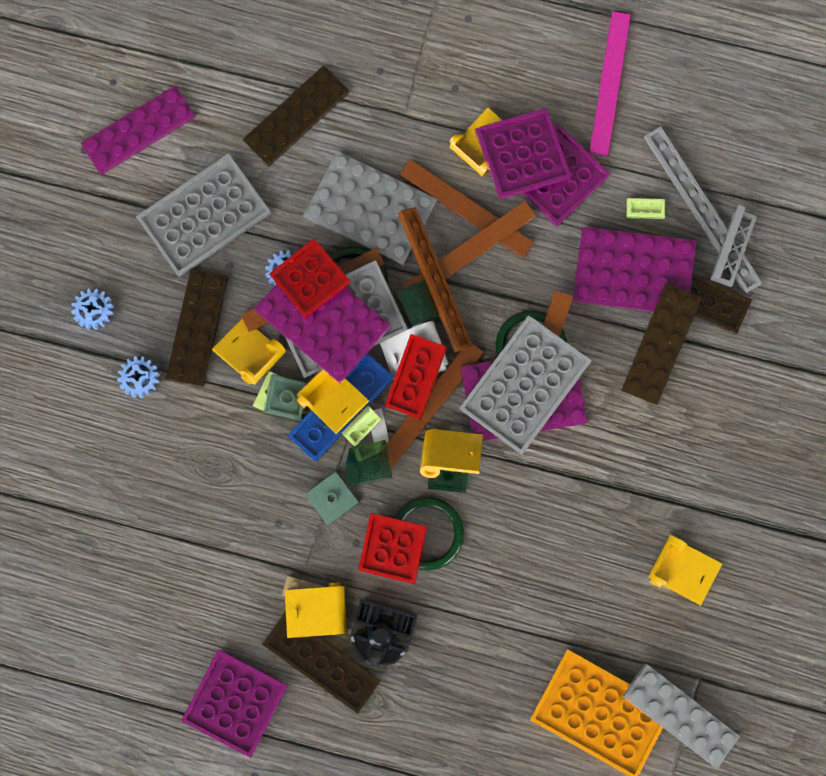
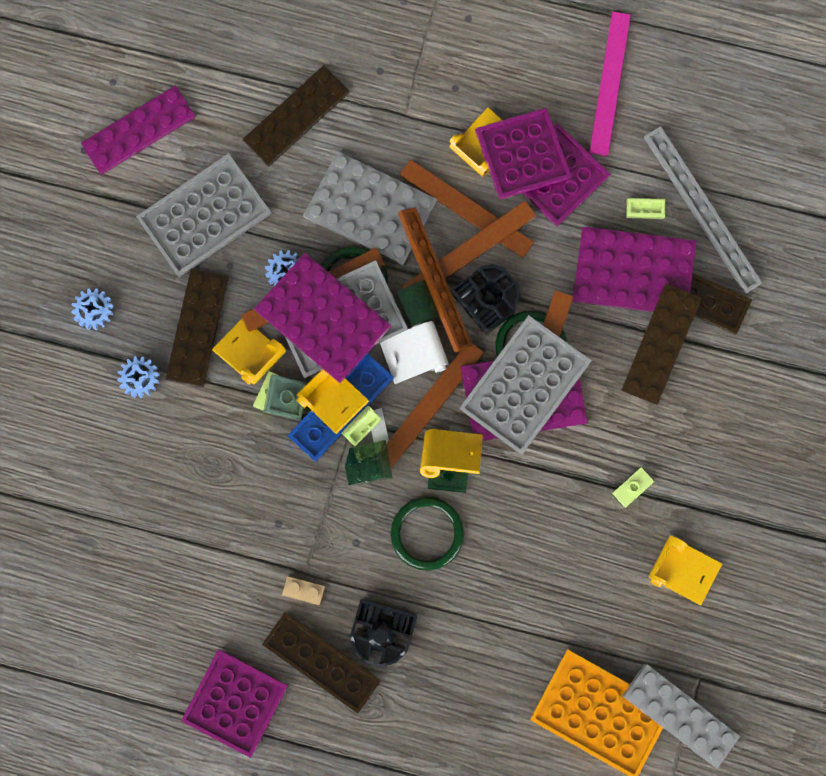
red plate [269,238,351,319] -> none
yellow door [285,582,347,638] -> none
sand green plate [305,472,359,526] -> none
red plate [358,513,428,584] -> none
red plate [385,334,447,419] -> none
light grey fence [710,205,757,287] -> none
none -> black connector [450,264,520,336]
none -> yellowish green plate [612,467,654,508]

